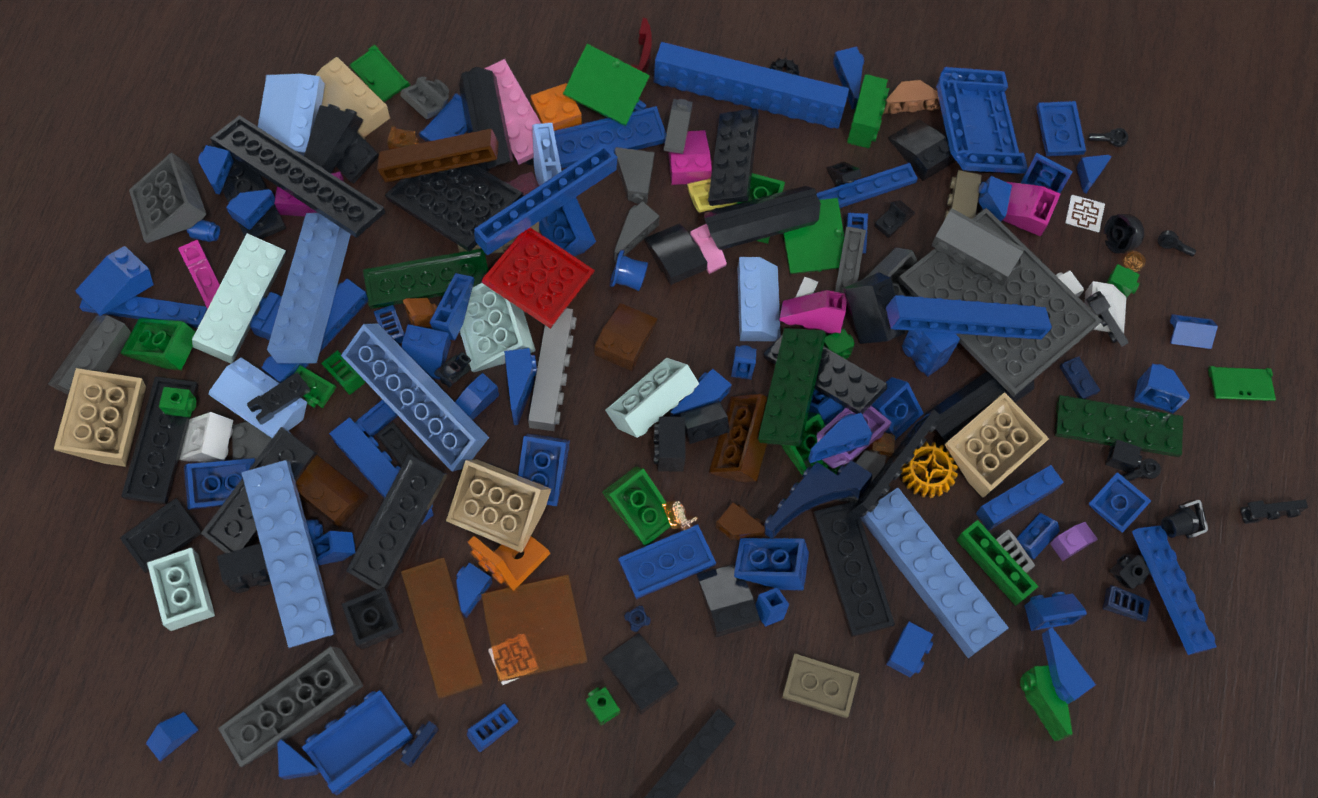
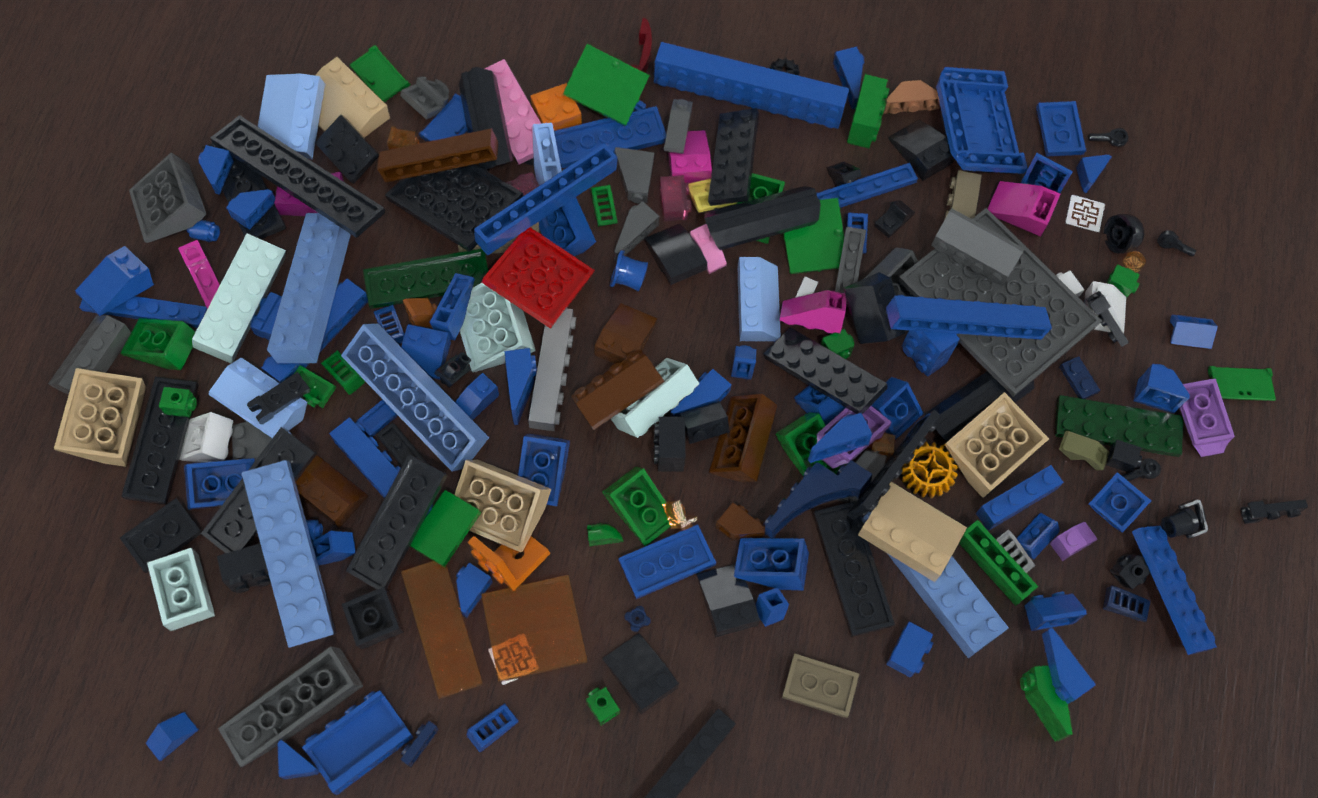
black slope [304,104,363,173] -> none
dark green plate [758,328,826,446] -> none
blue slope [978,176,1012,222] -> none
none -> green tile [410,490,482,568]
none -> reddish brown slope [571,349,665,430]
none -> green brick [587,523,624,546]
none -> green slope [590,185,618,227]
none -> clear pink brick [660,175,691,221]
none -> tan slope [858,482,967,582]
none -> olive slope [1059,431,1109,470]
none -> medium lavender slope [1180,378,1235,457]

